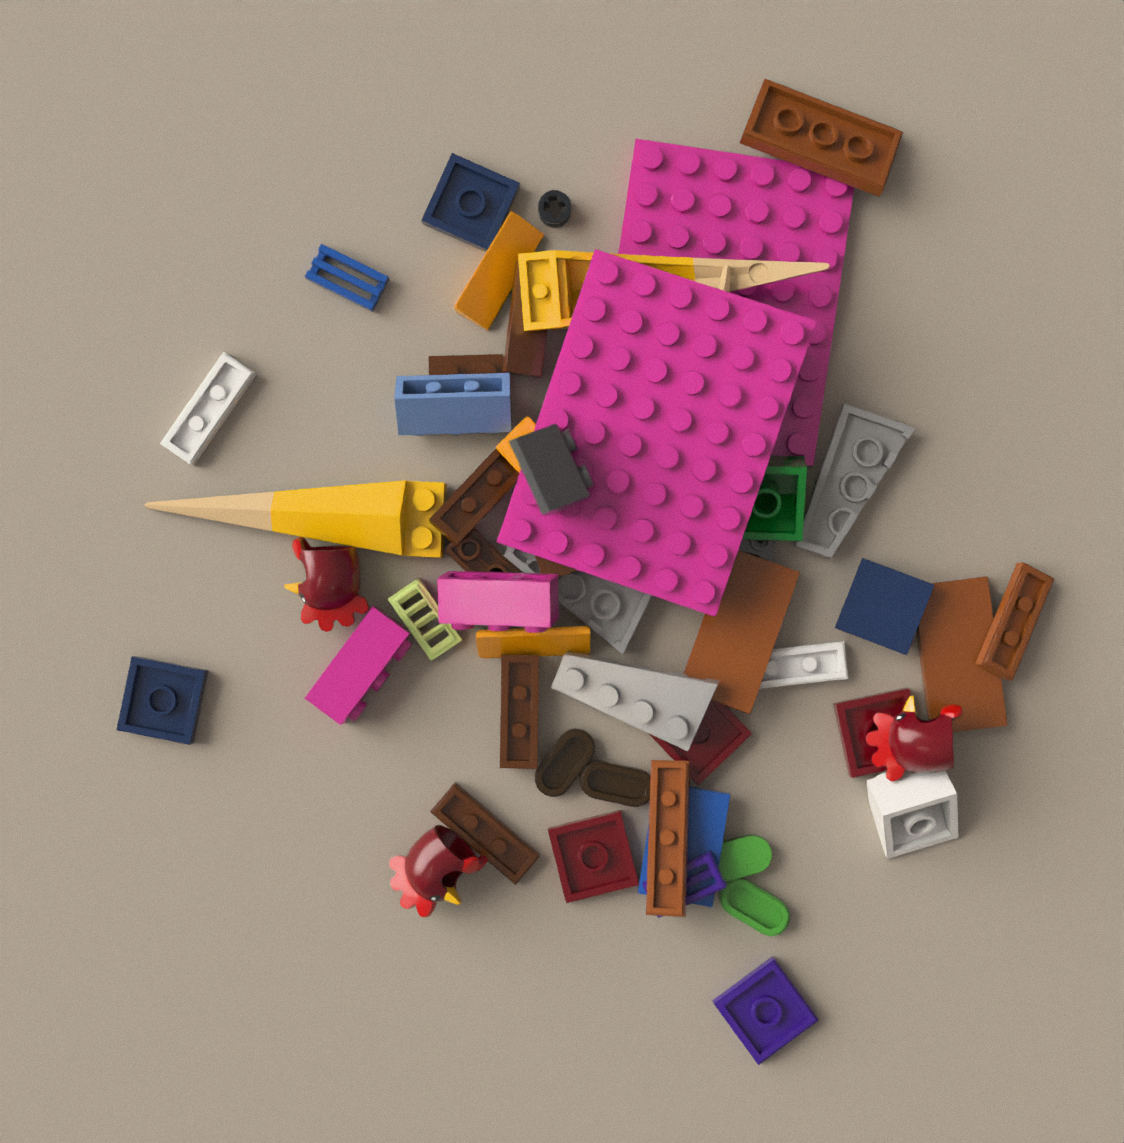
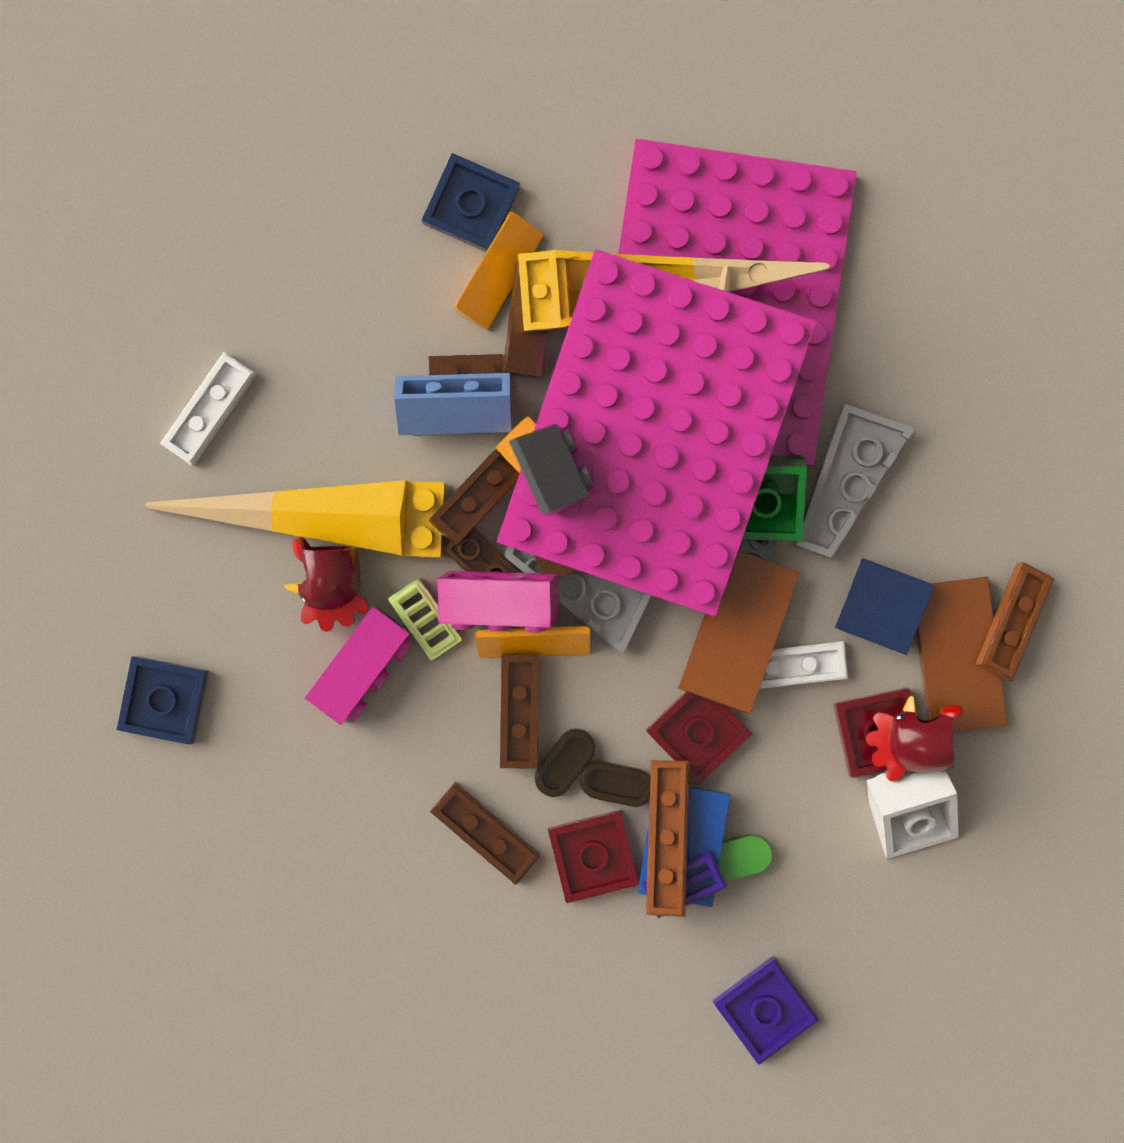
blue tile [304,244,389,312] -> none
dark red piece [389,825,488,917] -> none
black bush [538,190,571,228] -> none
light grey wing [551,651,719,751] -> none
bright green tile [719,877,790,936] -> none
dark orange tile [740,78,903,197] -> none

